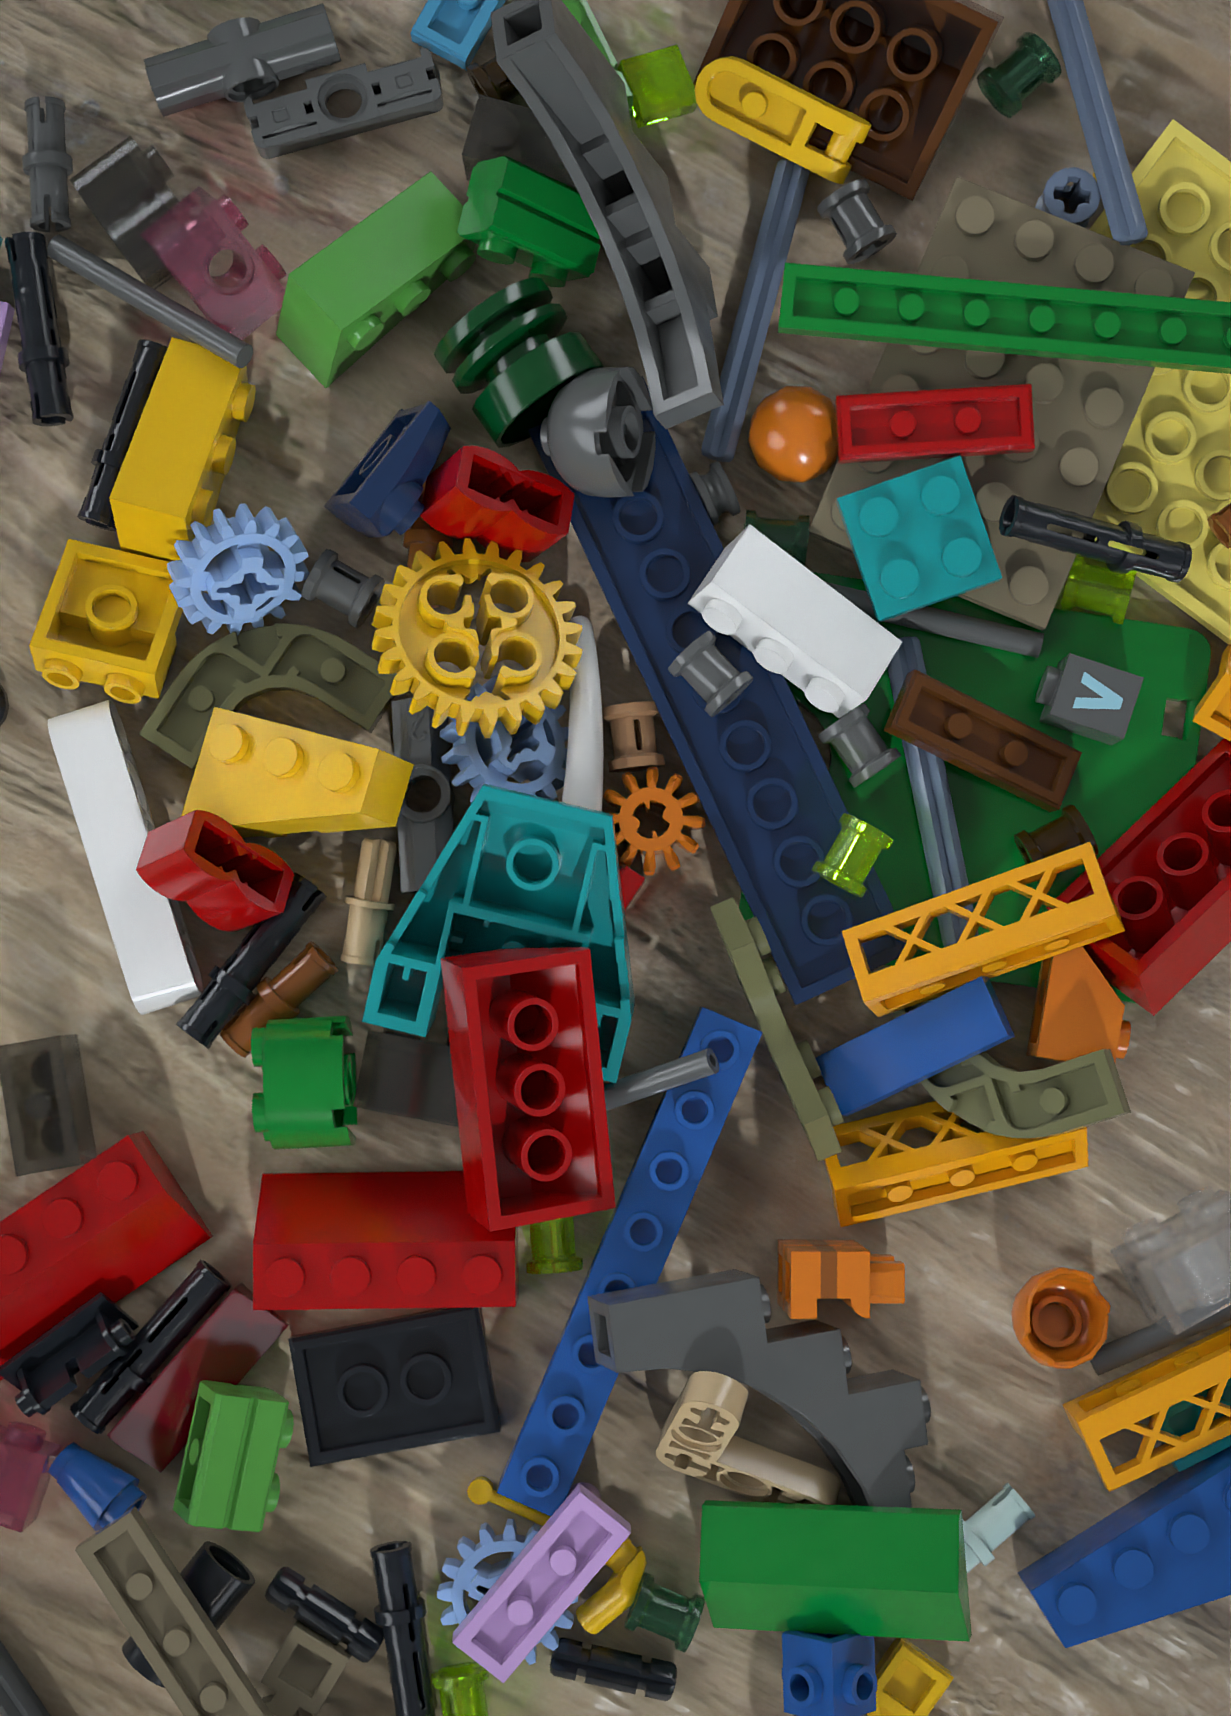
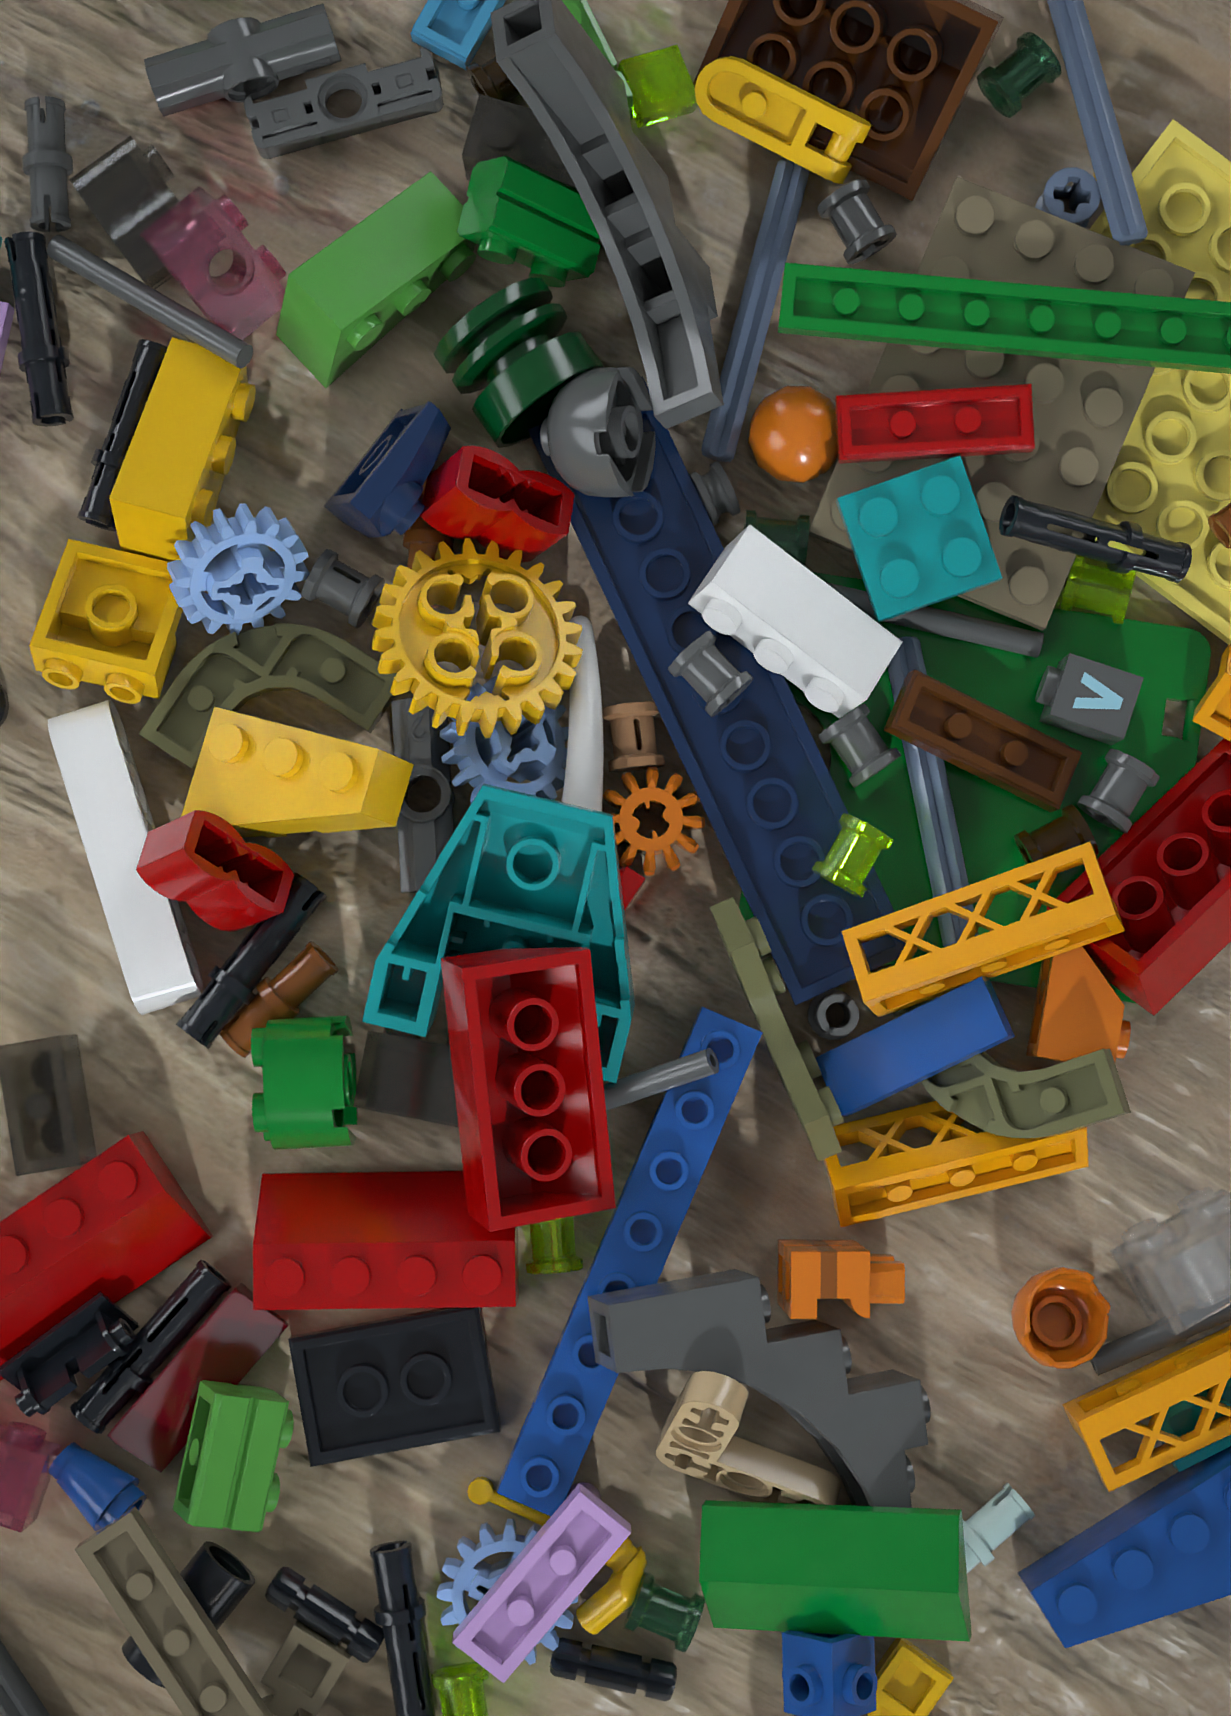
tan axle [340,837,397,966] -> none
none -> dark grey pin [808,989,859,1040]
none -> dark grey bush [1077,749,1160,833]

